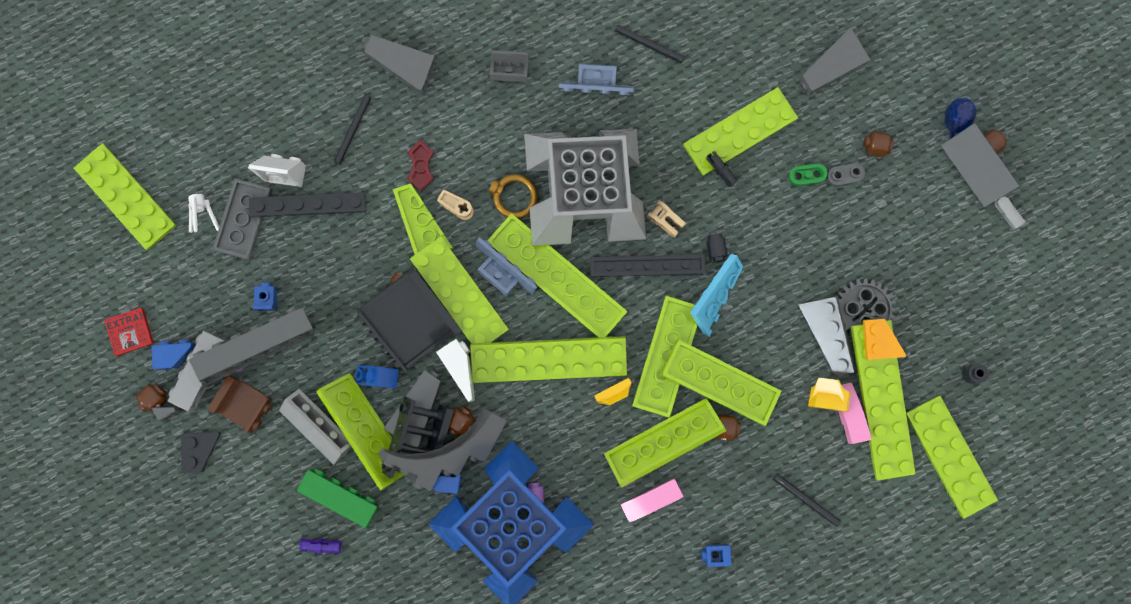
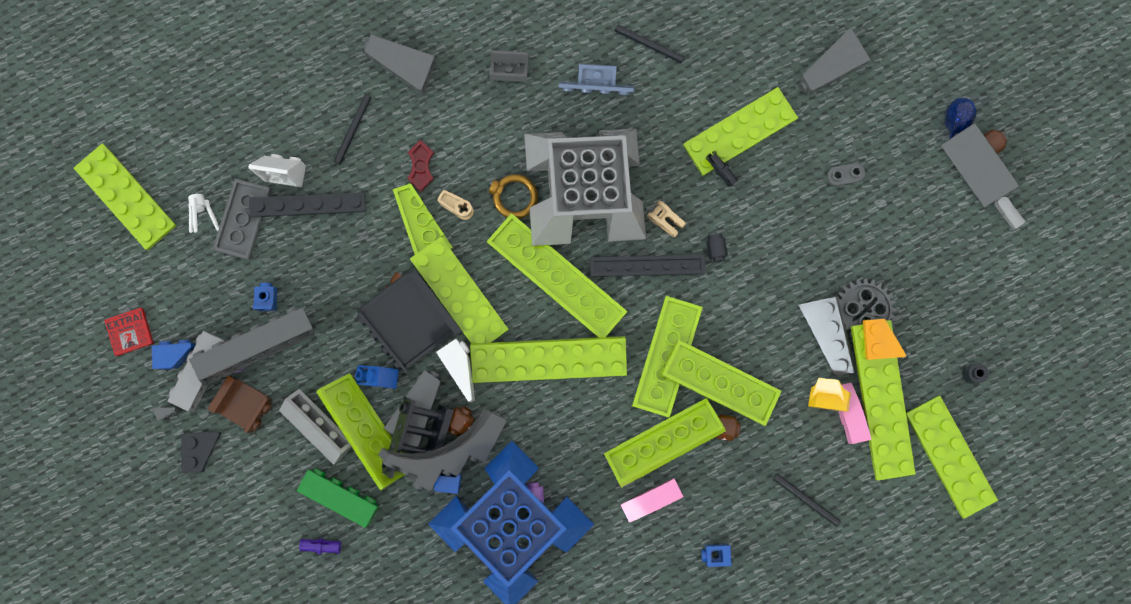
reddish brown head [136,383,167,412] -> none
sand blue bracket [476,238,537,296] -> none
yellow slope [594,378,632,405] -> none
medium azure wing [690,254,743,337] -> none
green plate [788,164,827,186] -> none
reddish brown head [863,131,894,157] -> none

